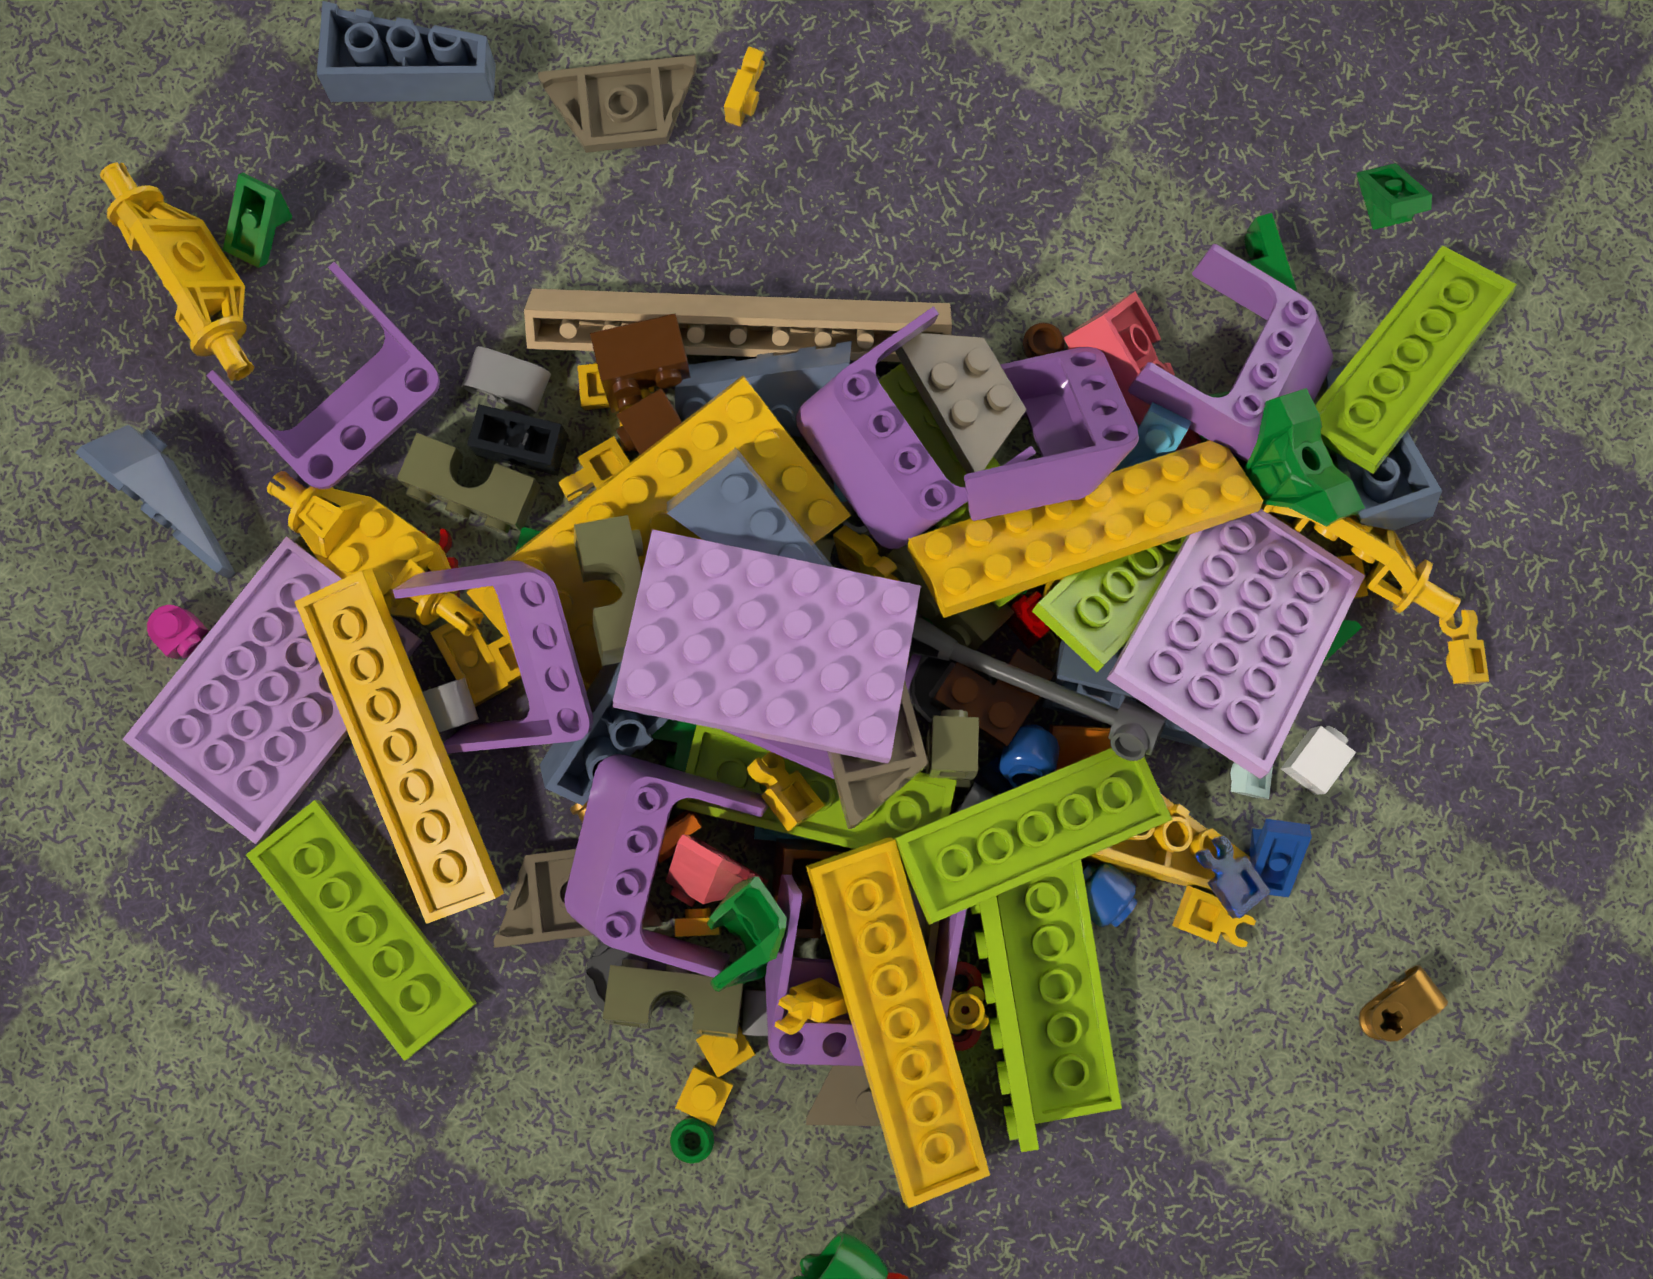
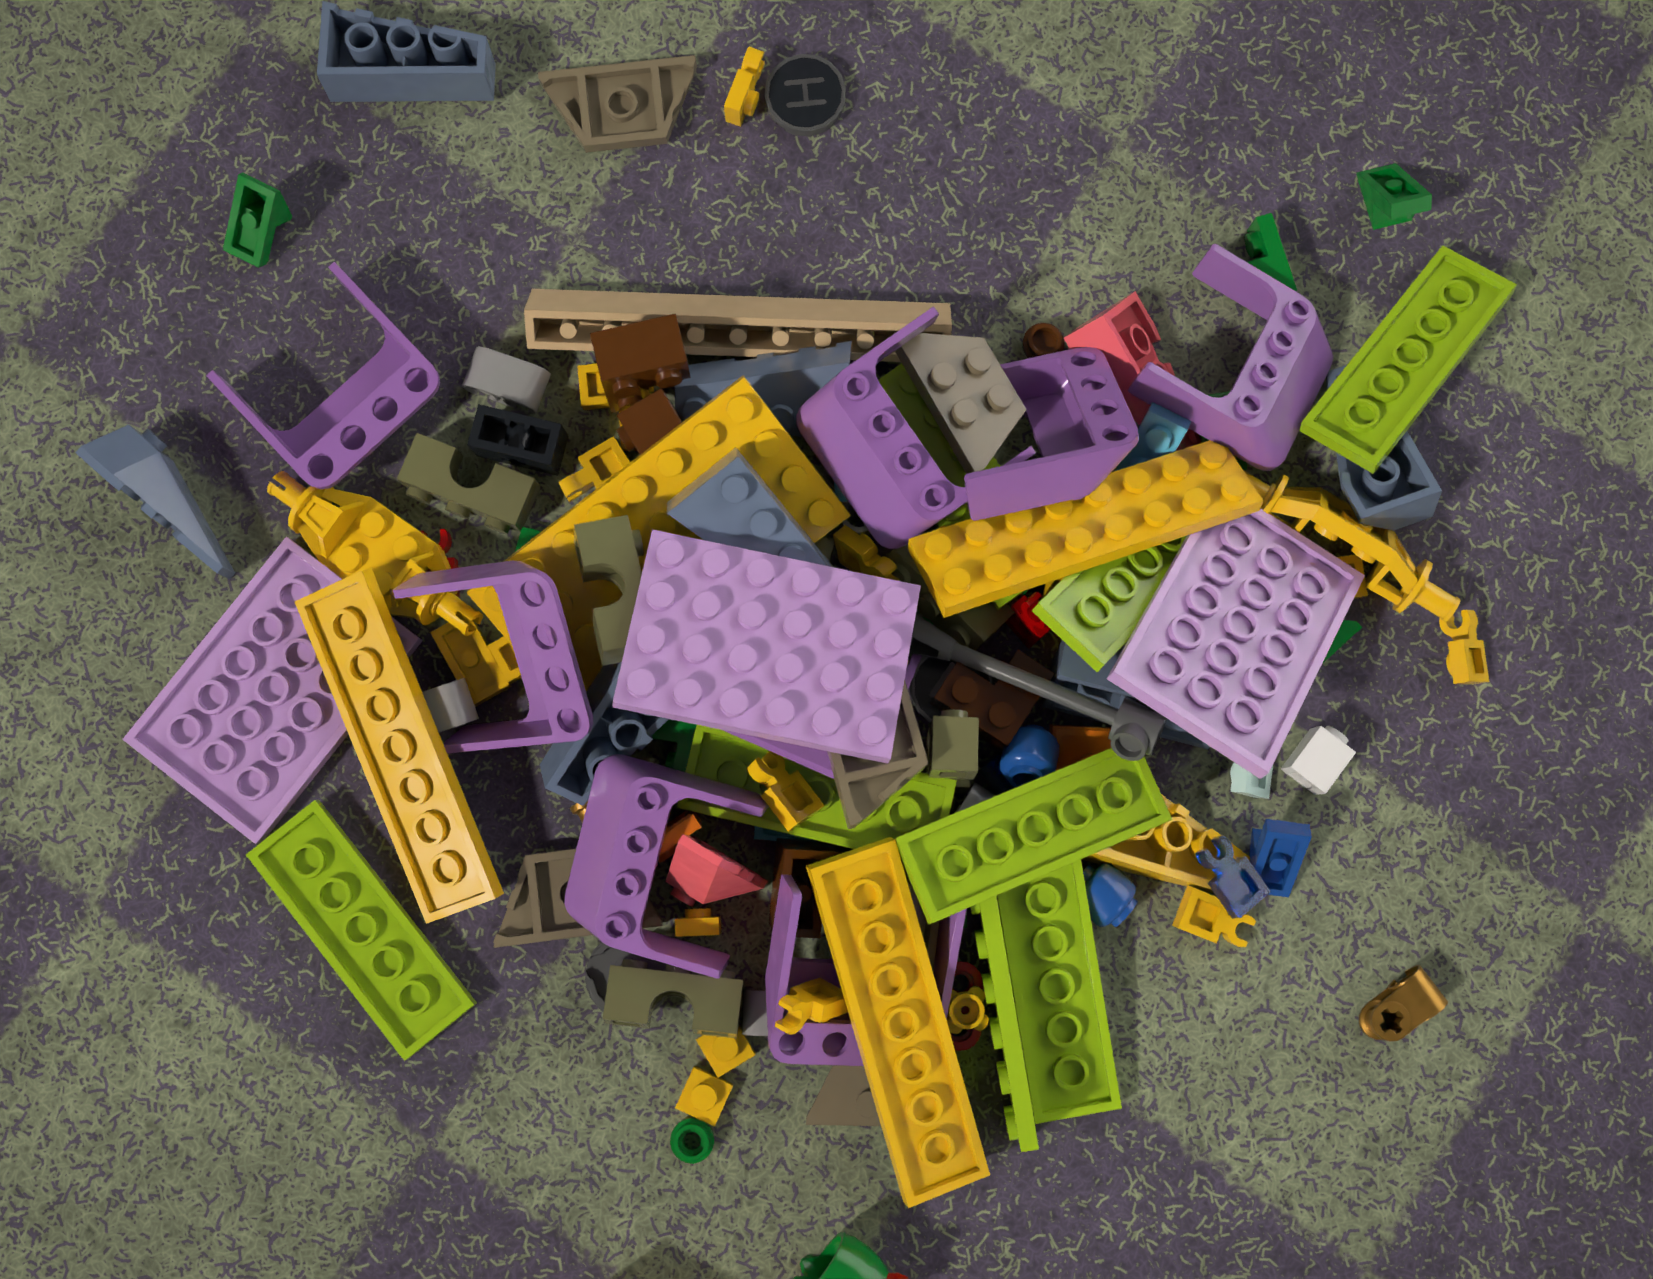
yellow plate [100,162,254,381] -> none
dark pink plate [147,605,209,659] -> none
green piece [707,876,787,992] -> none
green piece [1244,388,1365,527] -> none
none -> black tile [765,54,846,137]

